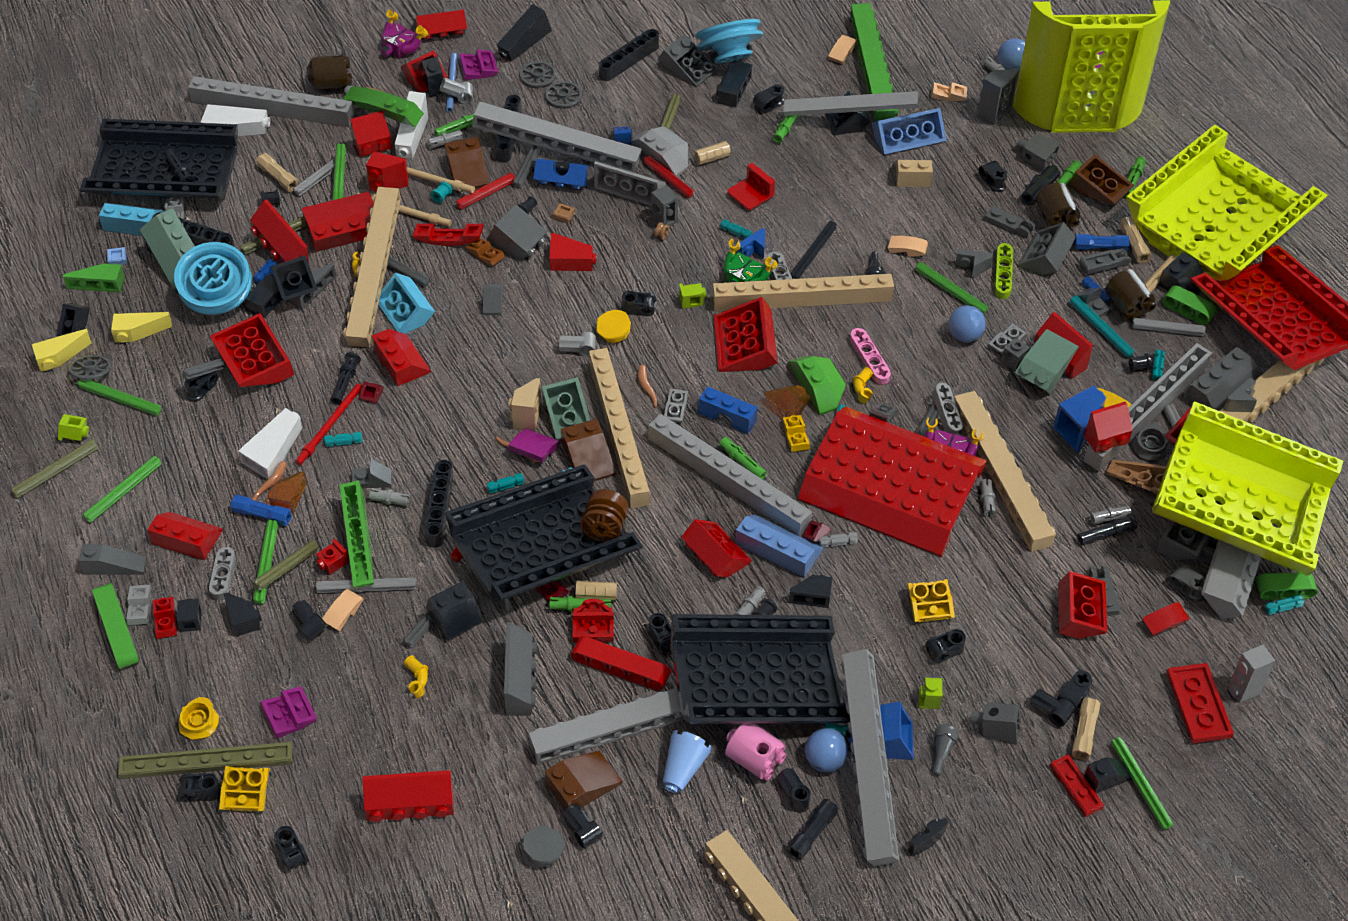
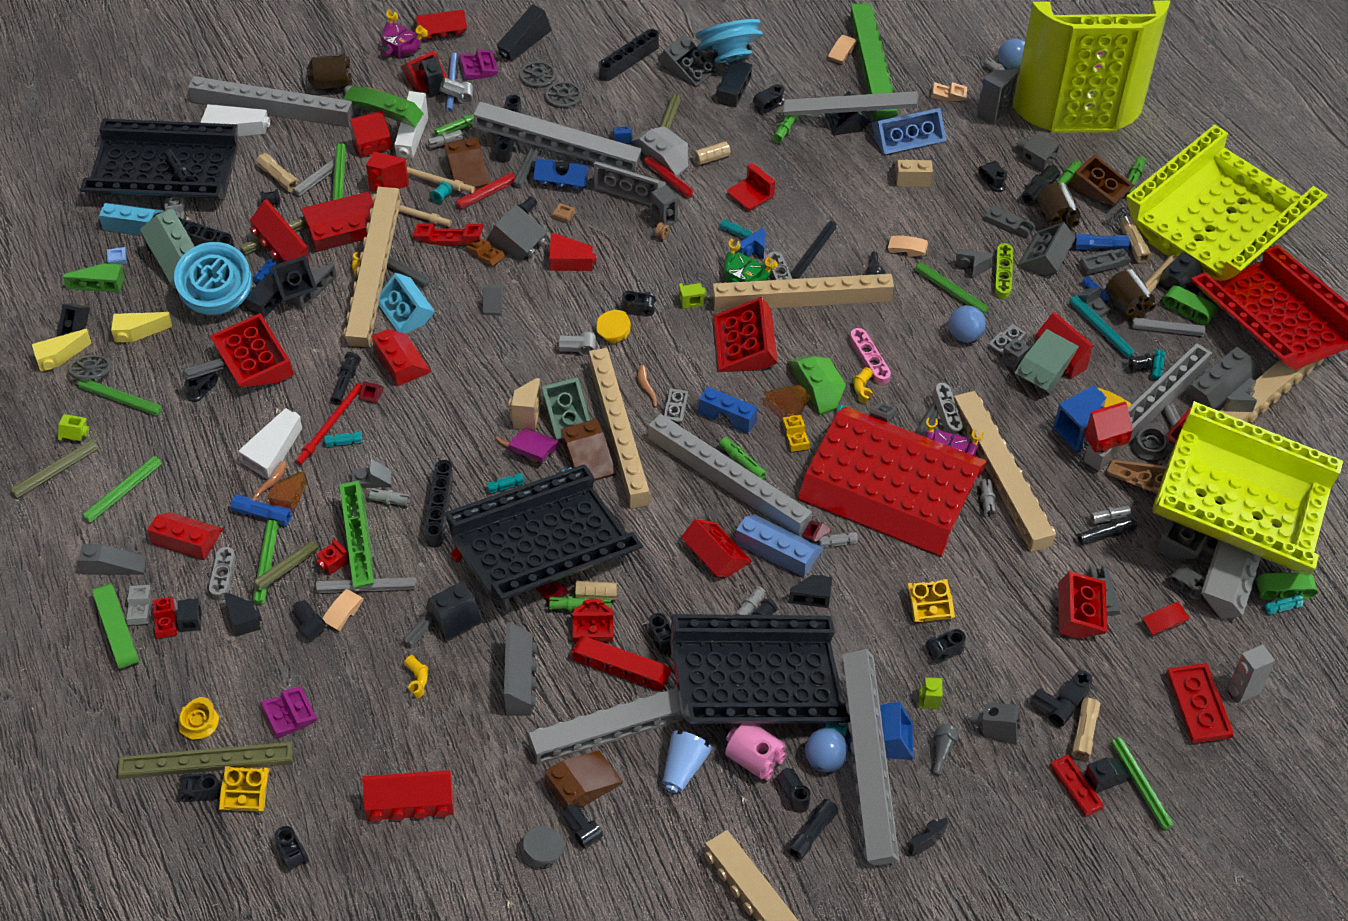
reddish brown wheel [581,489,629,542] -> none

